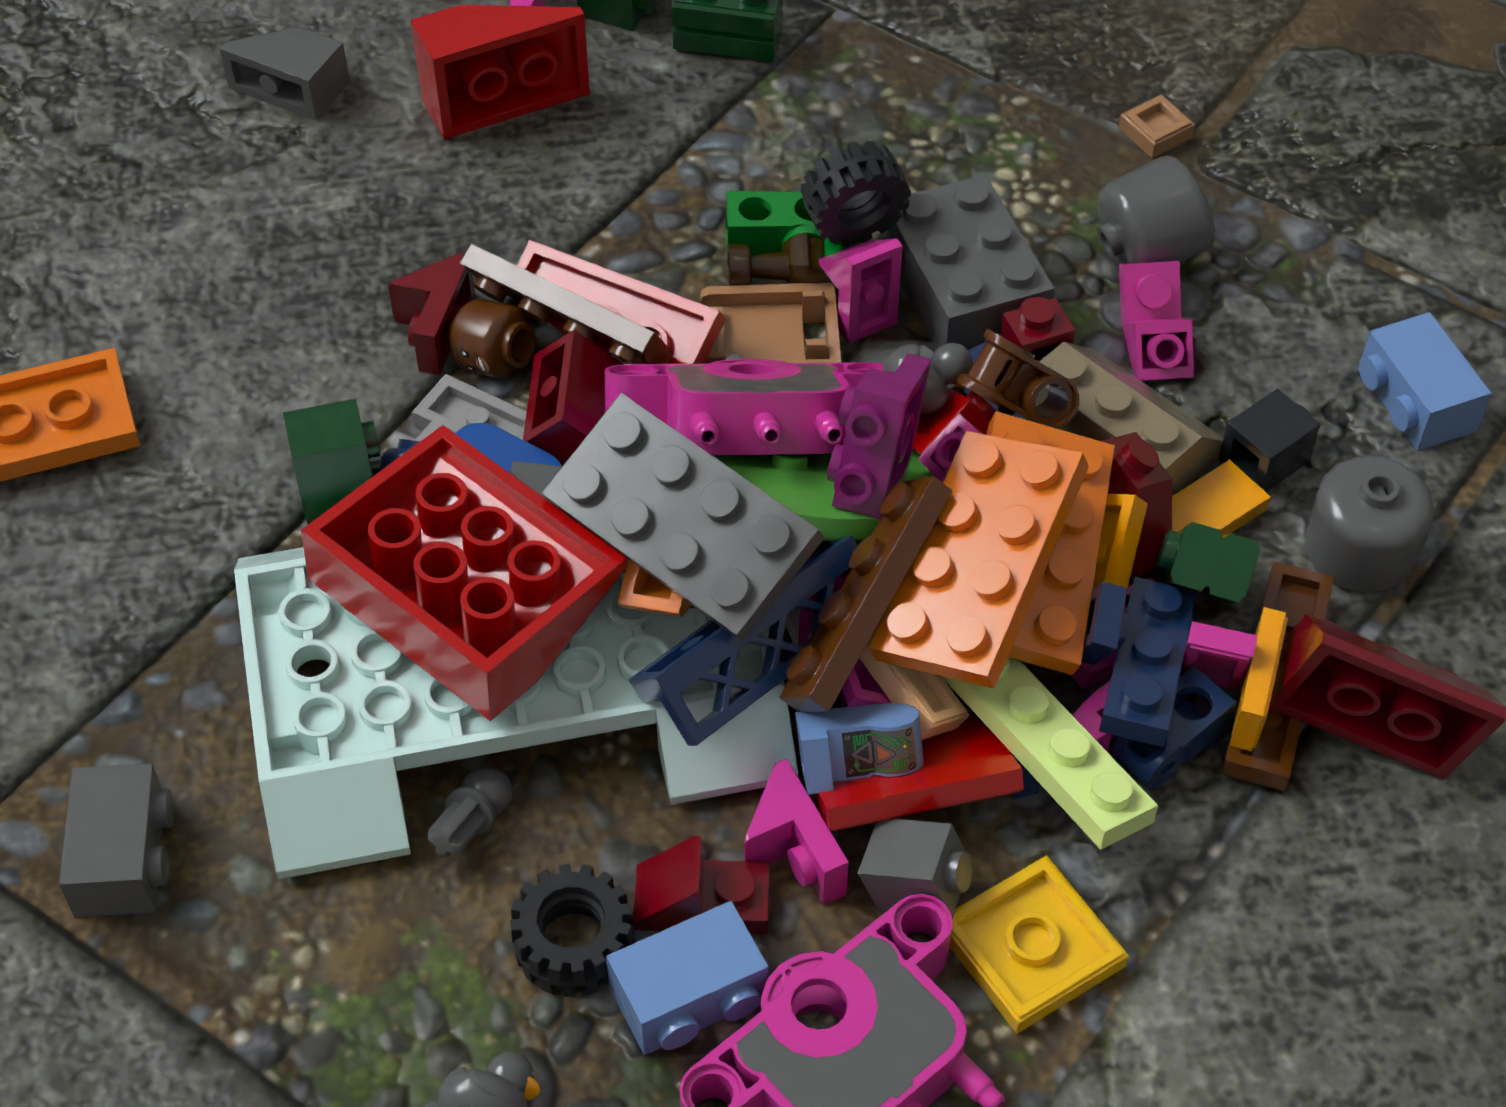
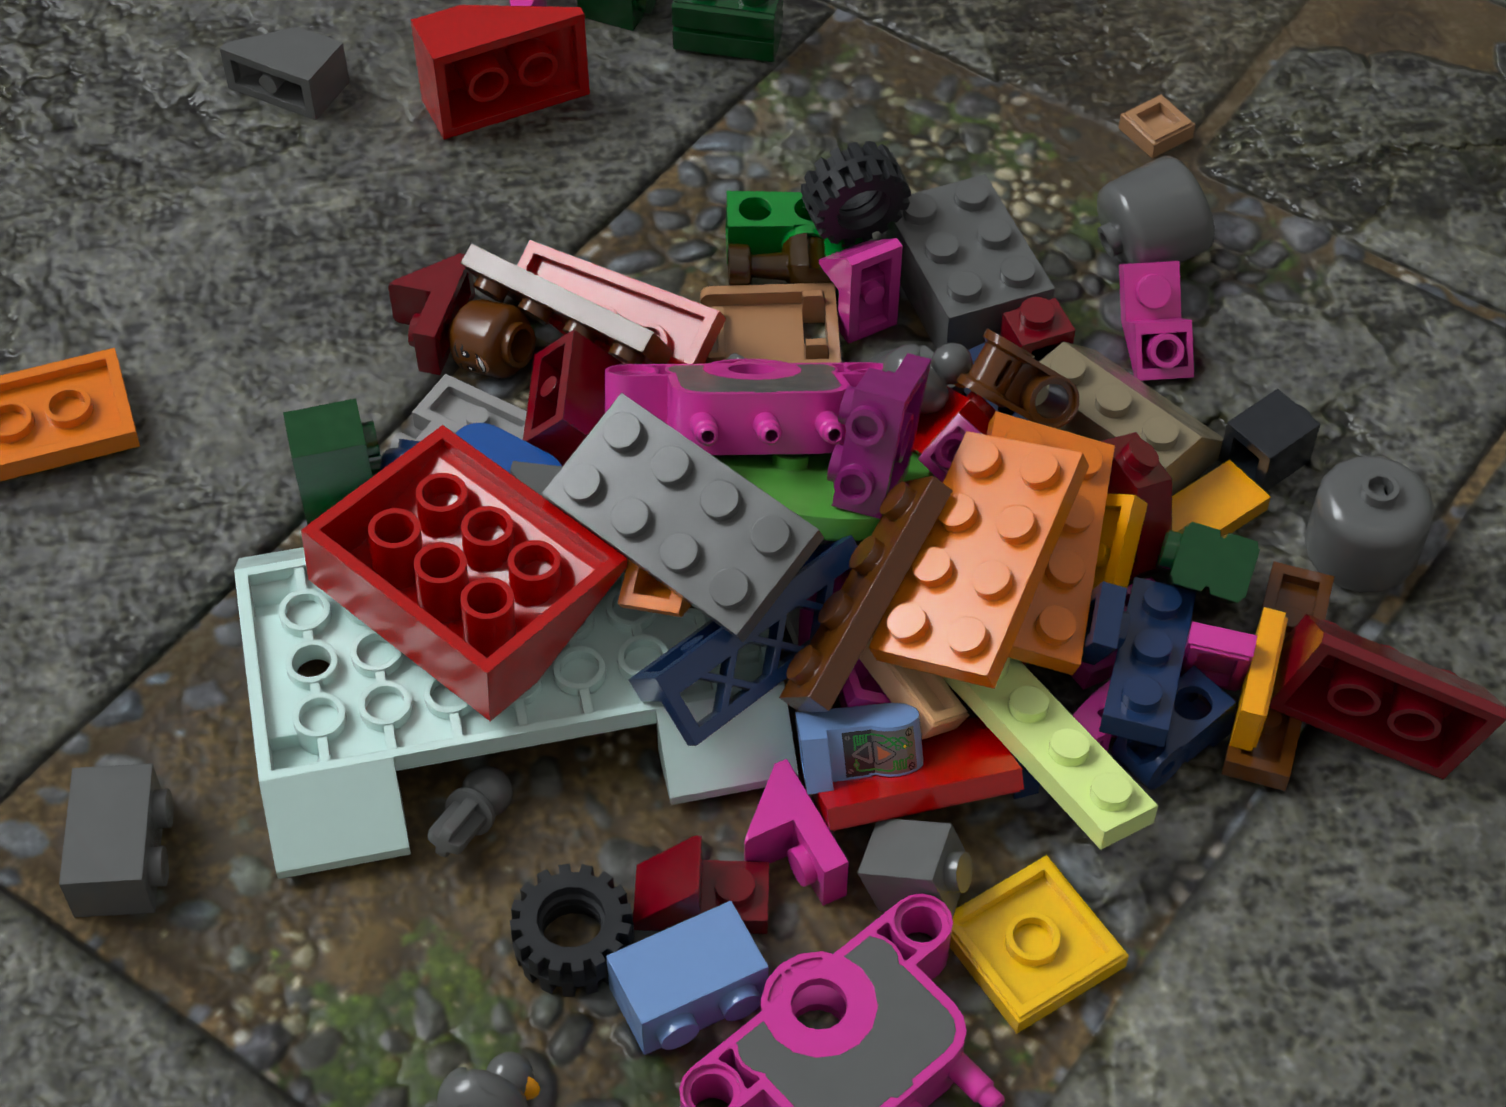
medium blue brick [1358,312,1492,451] -> none

